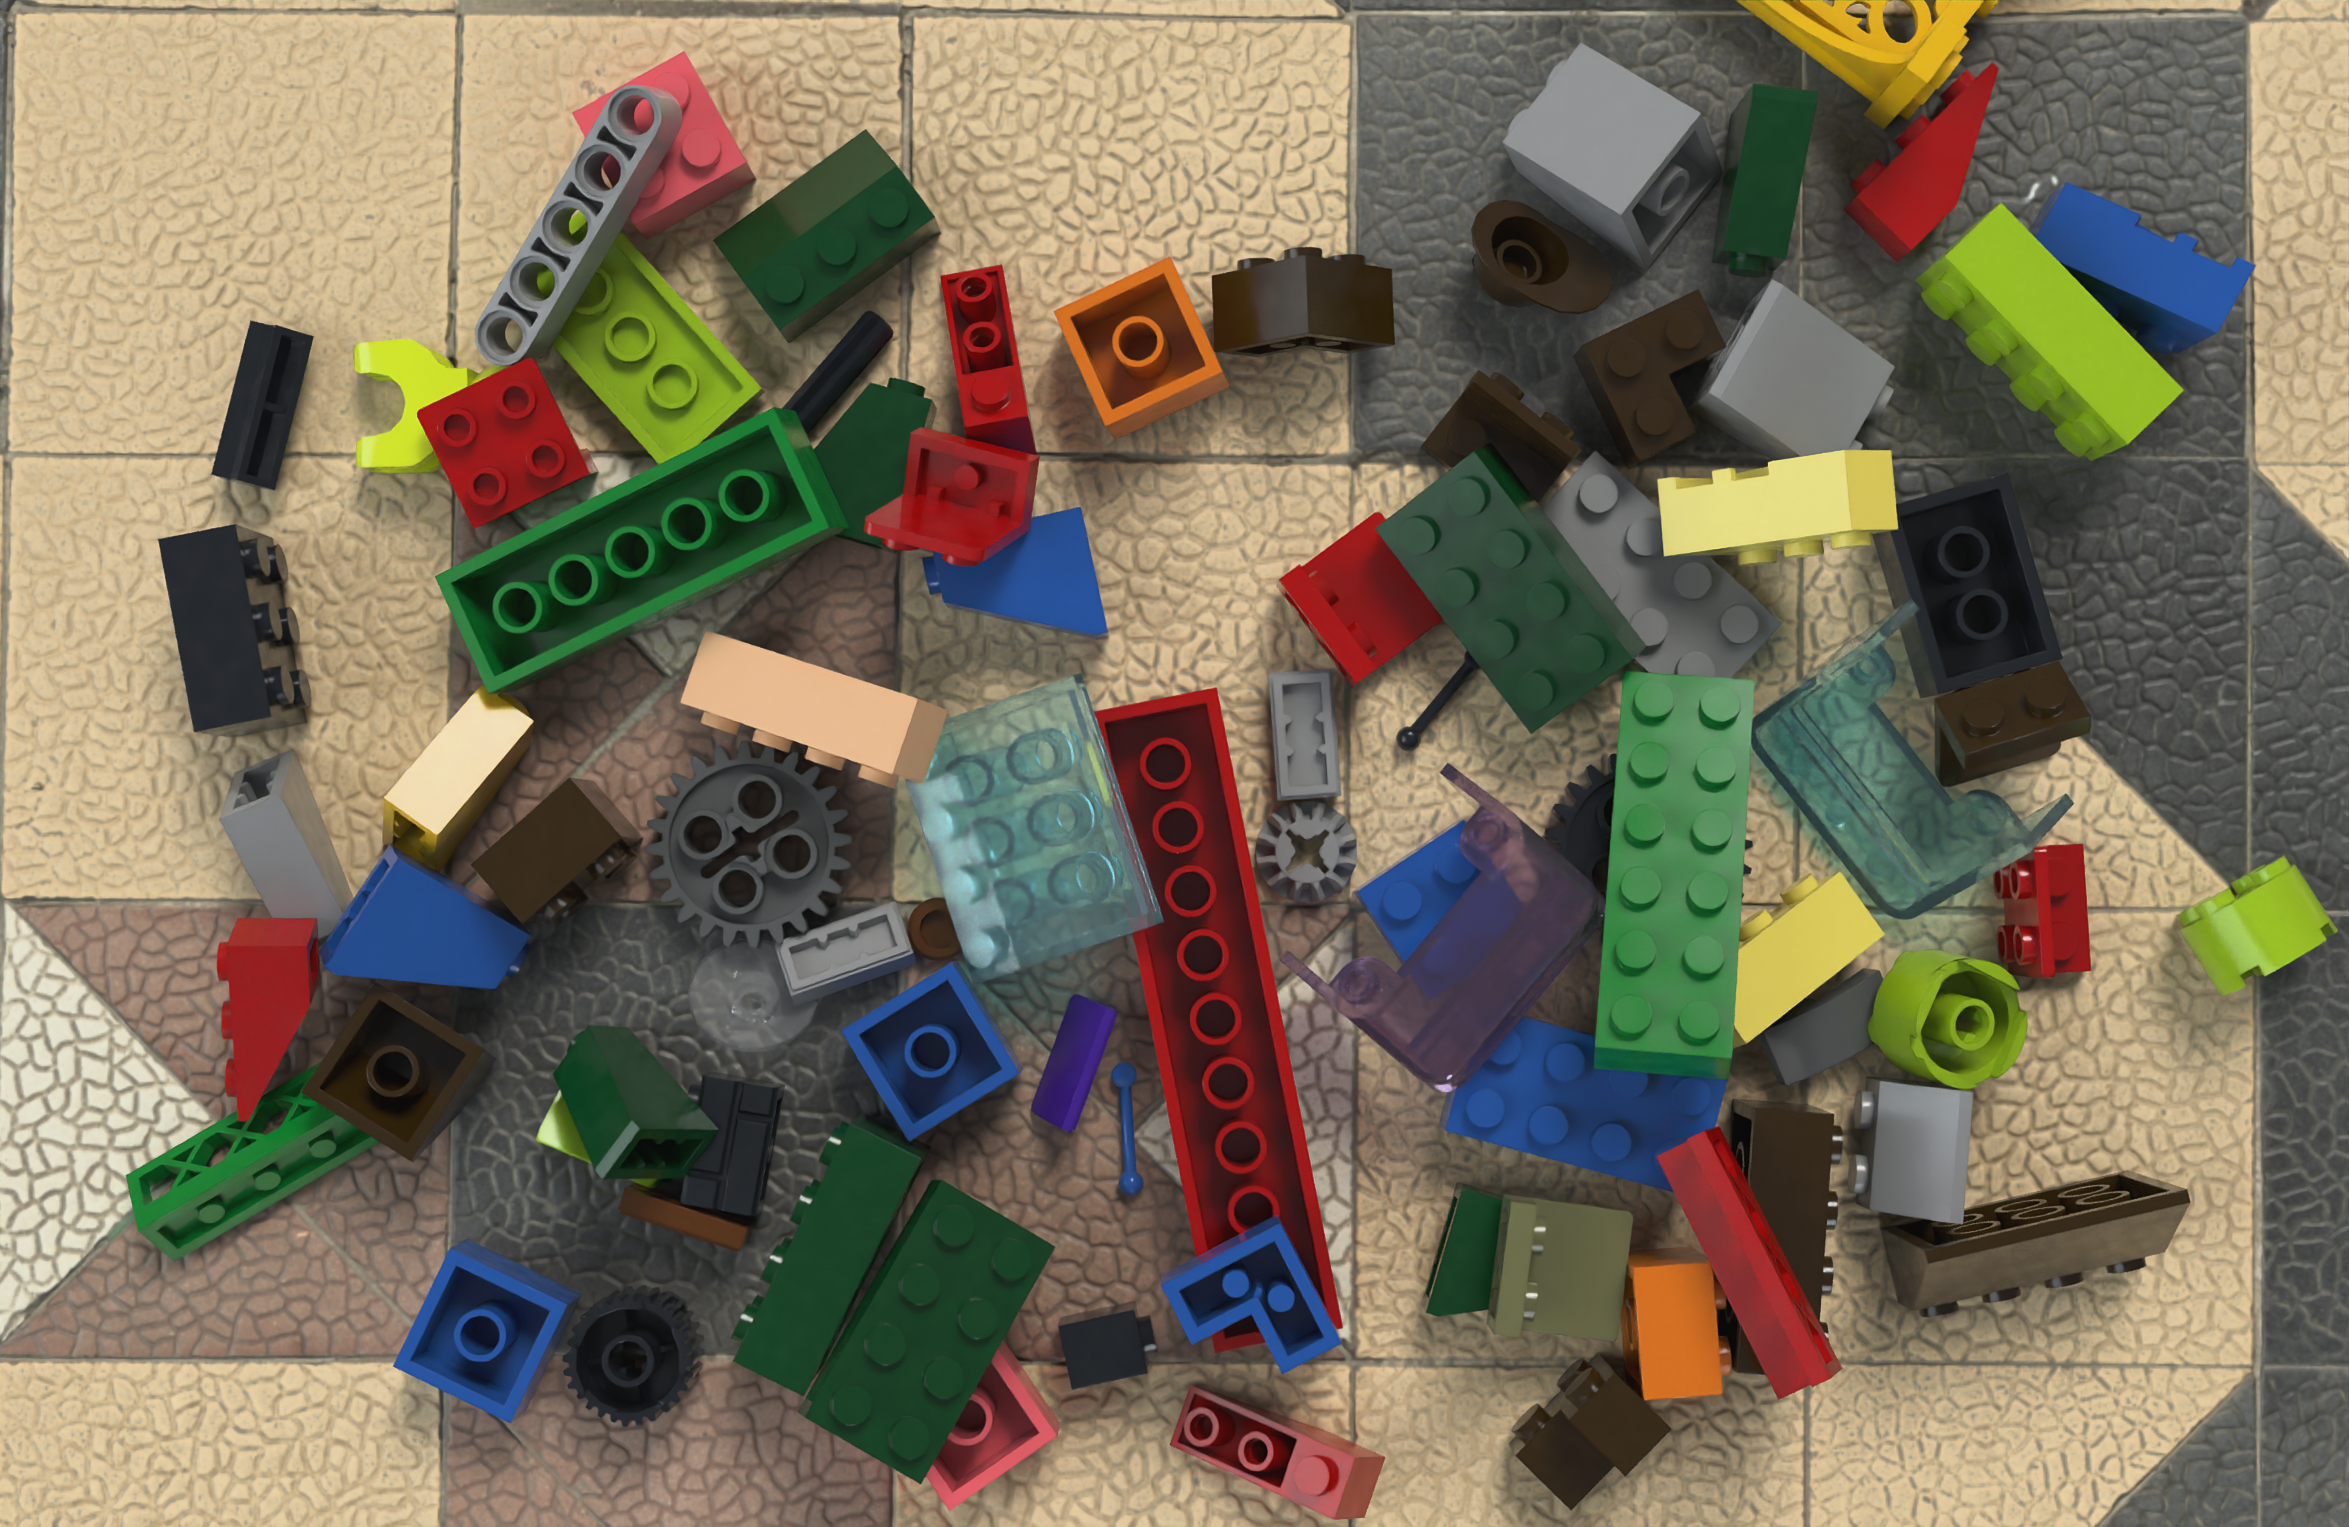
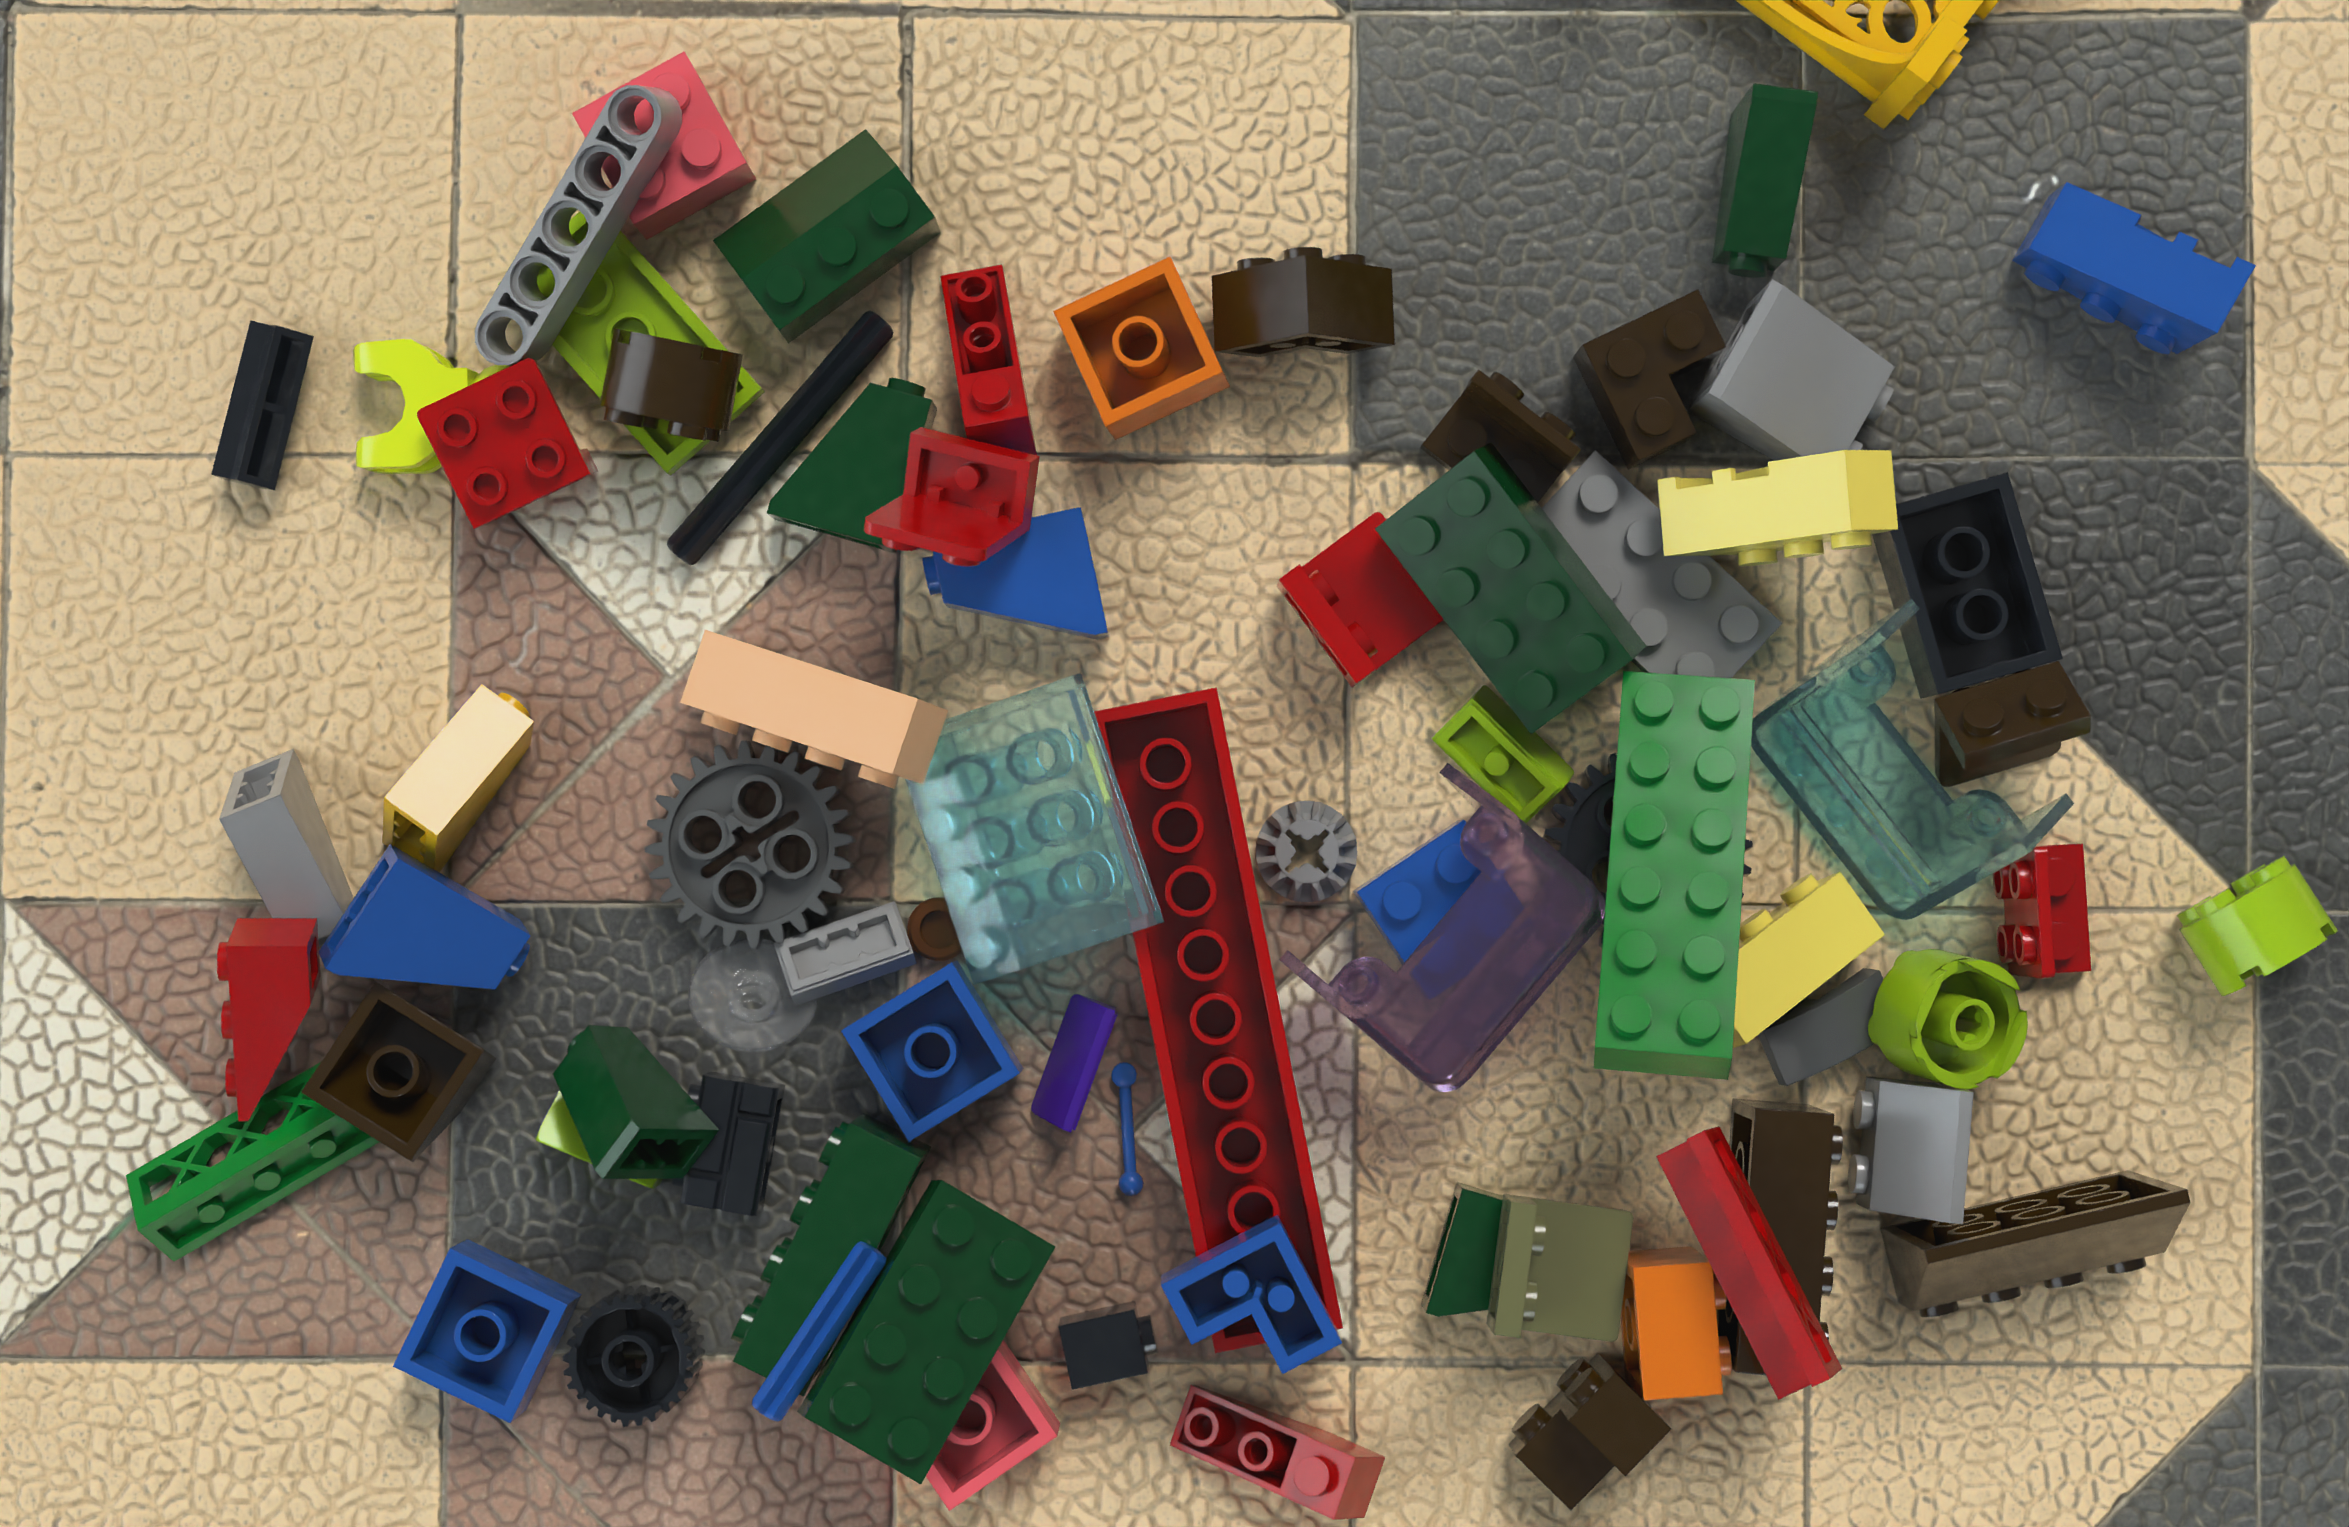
black brick [158,524,312,738] -> none
green brick [435,407,849,694] -> none
dark brown brick [471,777,643,925] -> none
reddish brown tile [618,1182,756,1252] -> none
light grey plate [1268,668,1341,801] -> none
black hinge [1396,650,1481,751] -> none
blue brick [1439,1002,1728,1192] -> none
dark brown piece [1471,200,1613,314] -> none
light grey slope [1502,43,1723,270] -> none
red slope [1843,62,1999,262] -> none
lime brick [1915,203,2184,461] -> none
none -> dark brown brick [600,328,743,442]
none -> blue axle [752,1241,886,1422]
none -> lime slope [1431,685,1574,827]

